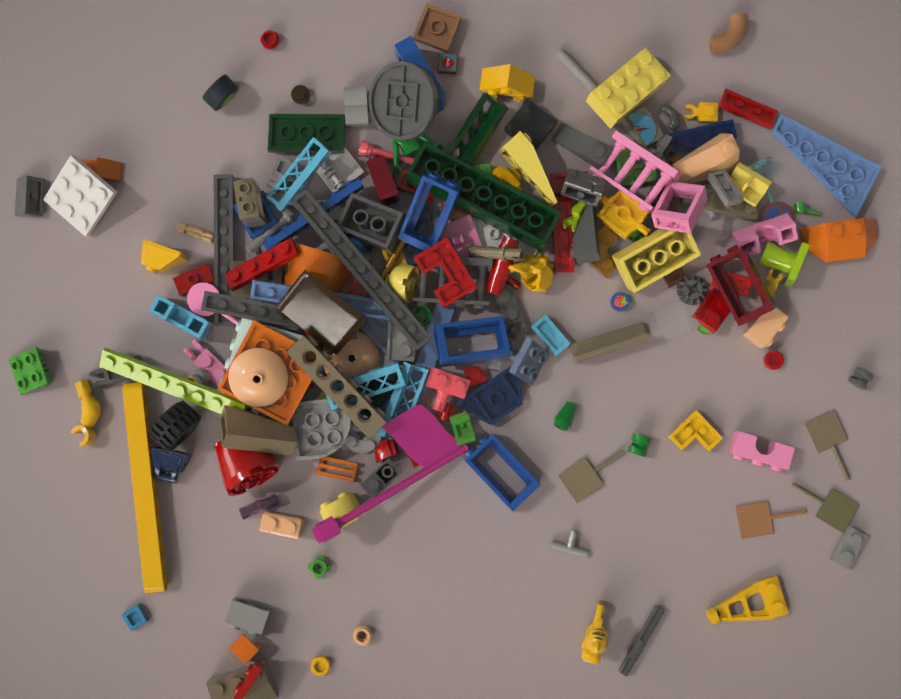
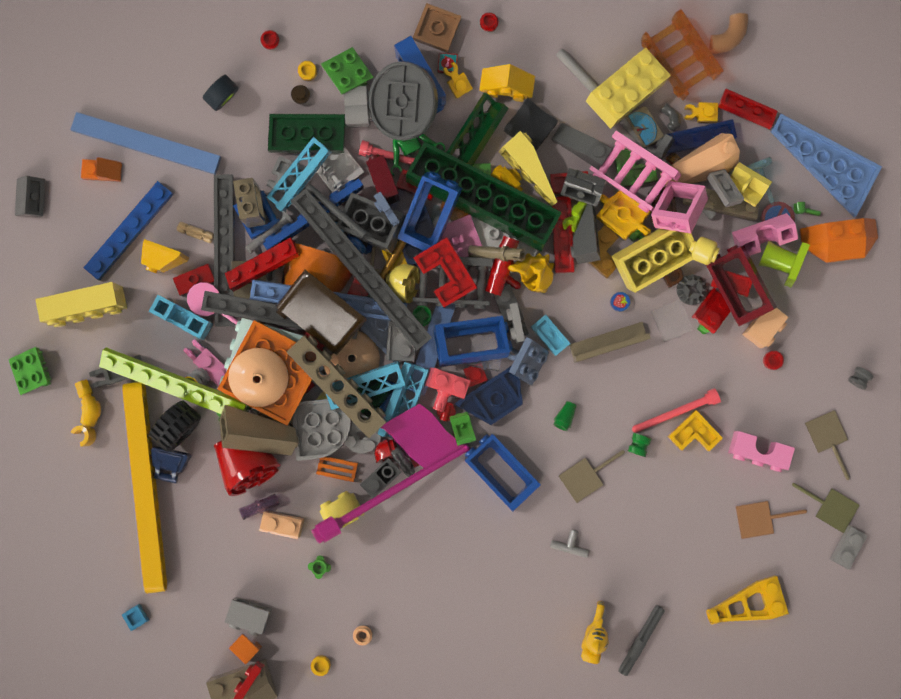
white plate [43,155,117,237] -> none
yellow plate [759,269,783,303] -> none
none -> light yellow brick [35,282,127,327]
none -> medium blue tile [70,112,221,175]
none -> blue plate [83,181,174,281]
none -> yellow tile [298,61,317,81]
none -> dark grey bar [306,184,368,239]
none -> bright green hinge [321,47,373,95]
none -> sand blue plate [374,192,400,227]
none -> dark grey axle [391,448,415,477]
none -> yellow plate [443,62,473,99]
none -> red plate [480,13,499,32]
none -> light grey plate [506,303,525,343]
none -> coral piece [632,388,721,433]
none -> clear orange fence [641,9,724,101]
none -> light yellow head [689,237,720,265]

